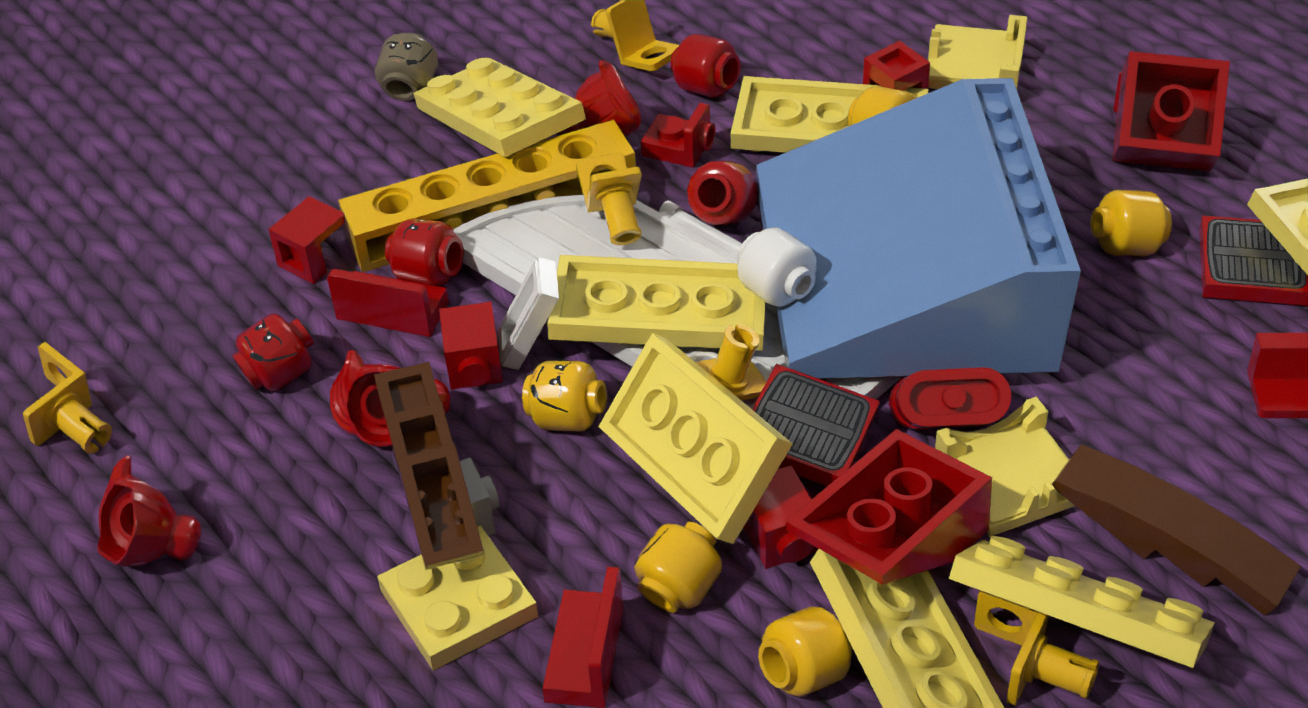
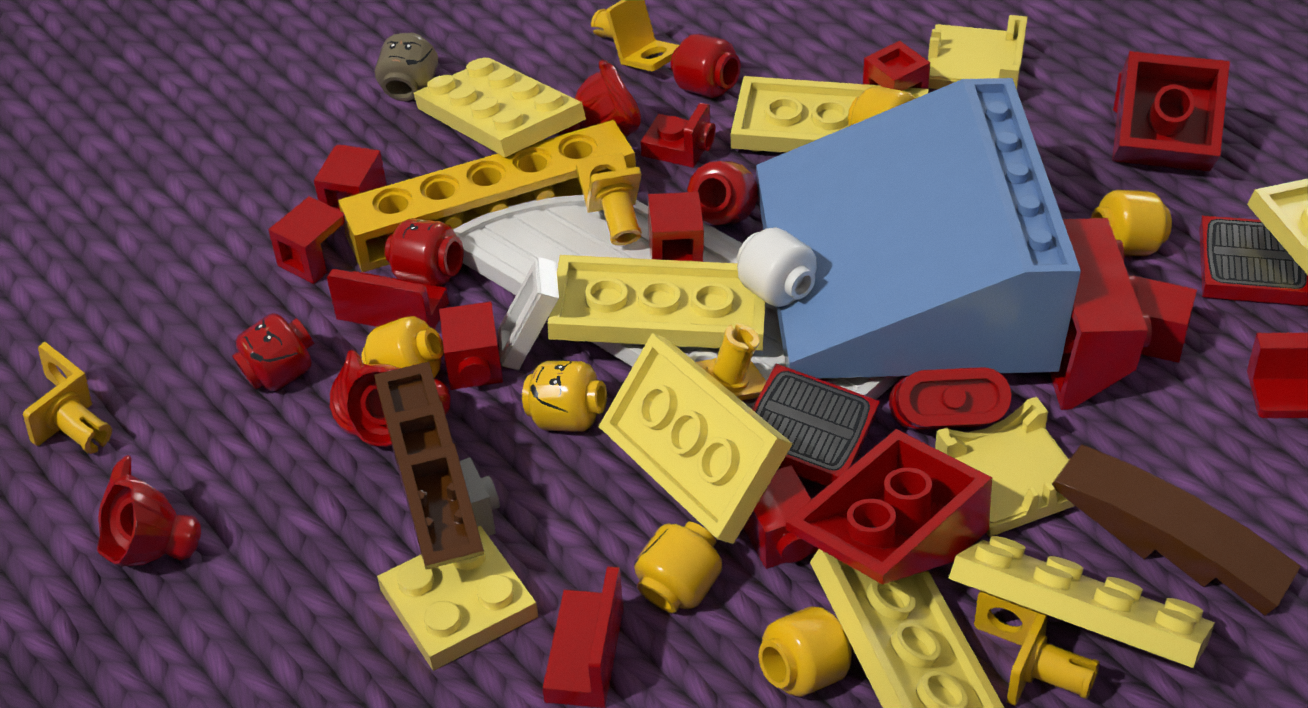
none -> red panel [314,144,387,210]
none -> yellow head [361,316,444,378]
none -> red brick [648,192,704,262]
none -> red slope [1049,218,1152,410]
none -> red brick [1134,276,1197,363]

